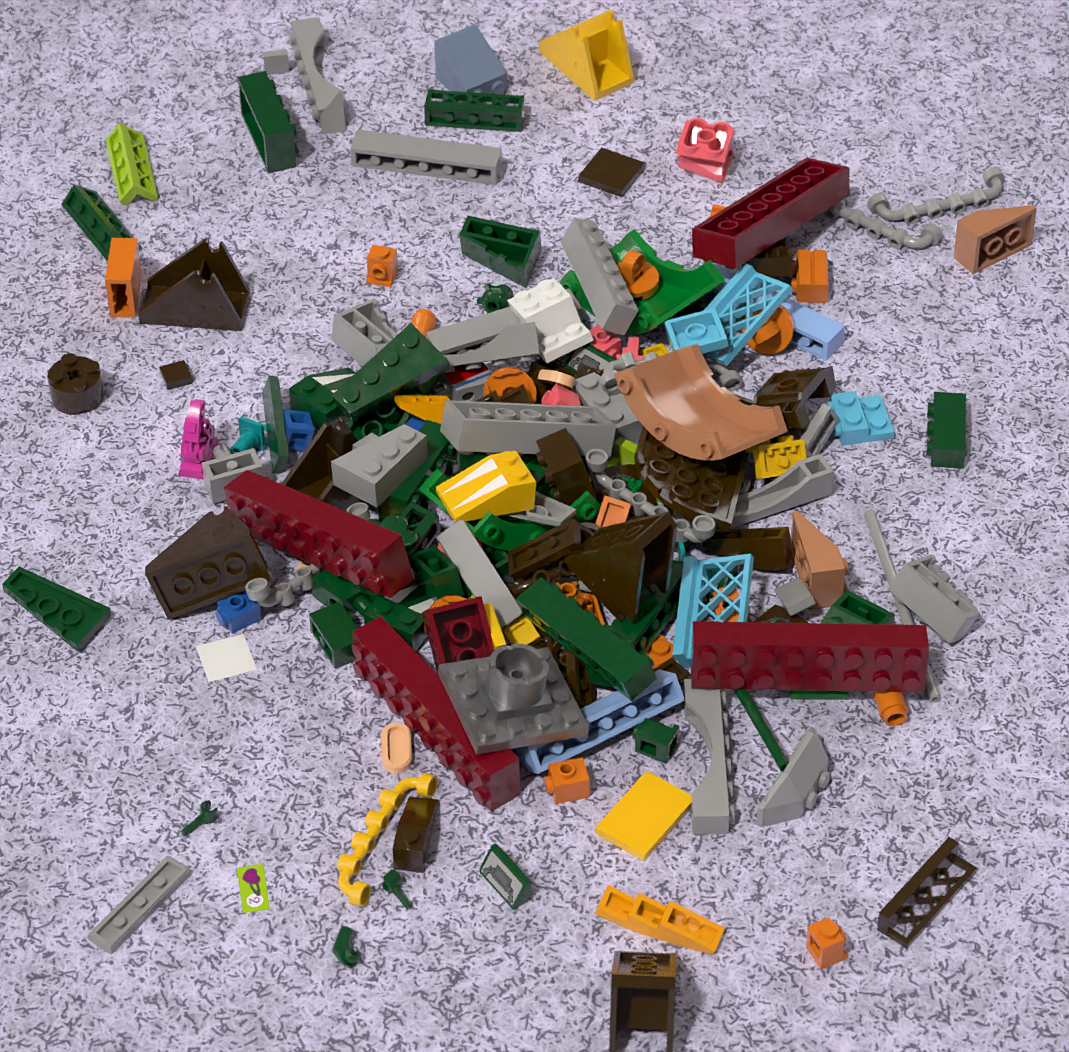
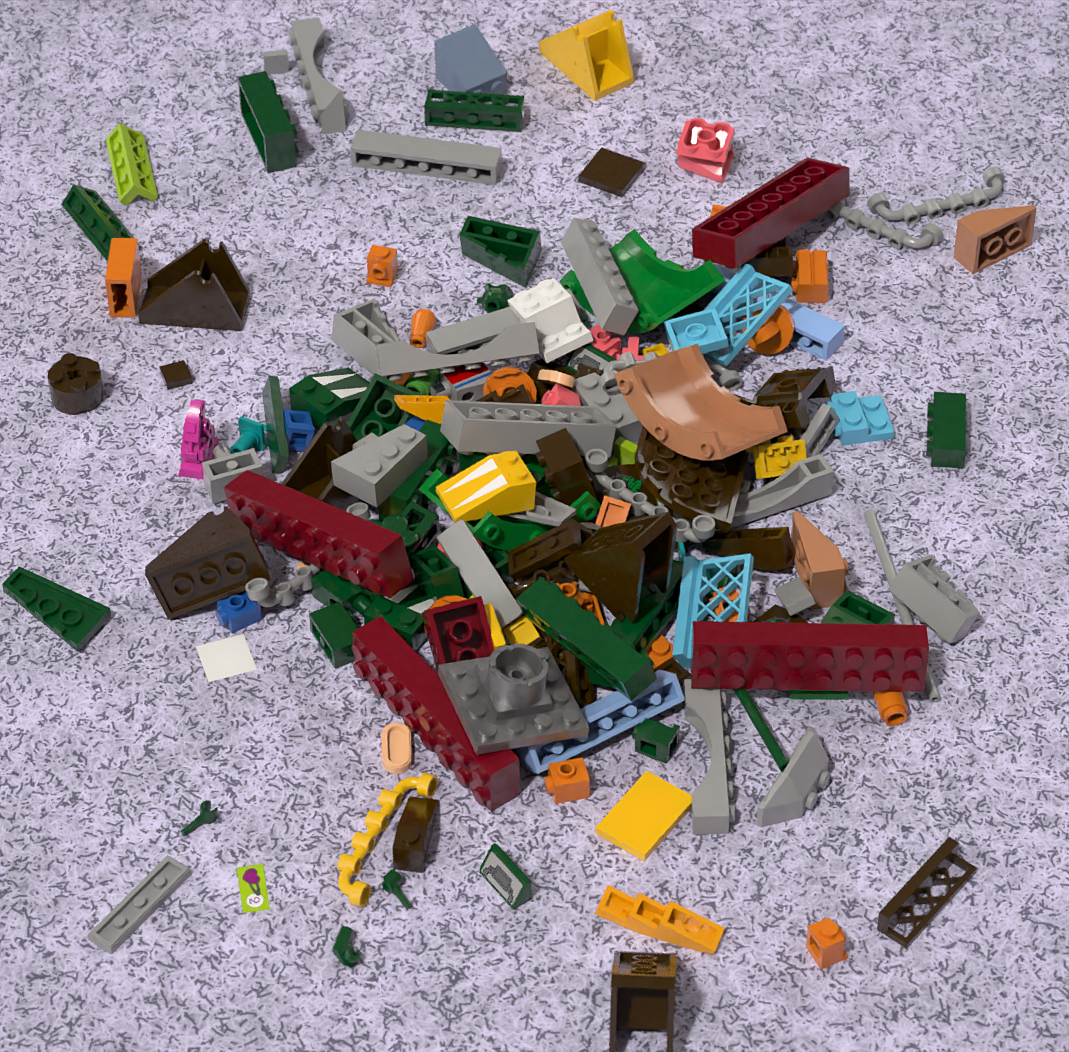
dark green wedge [332,323,450,422] -> none
orange tile [617,250,659,300] -> none

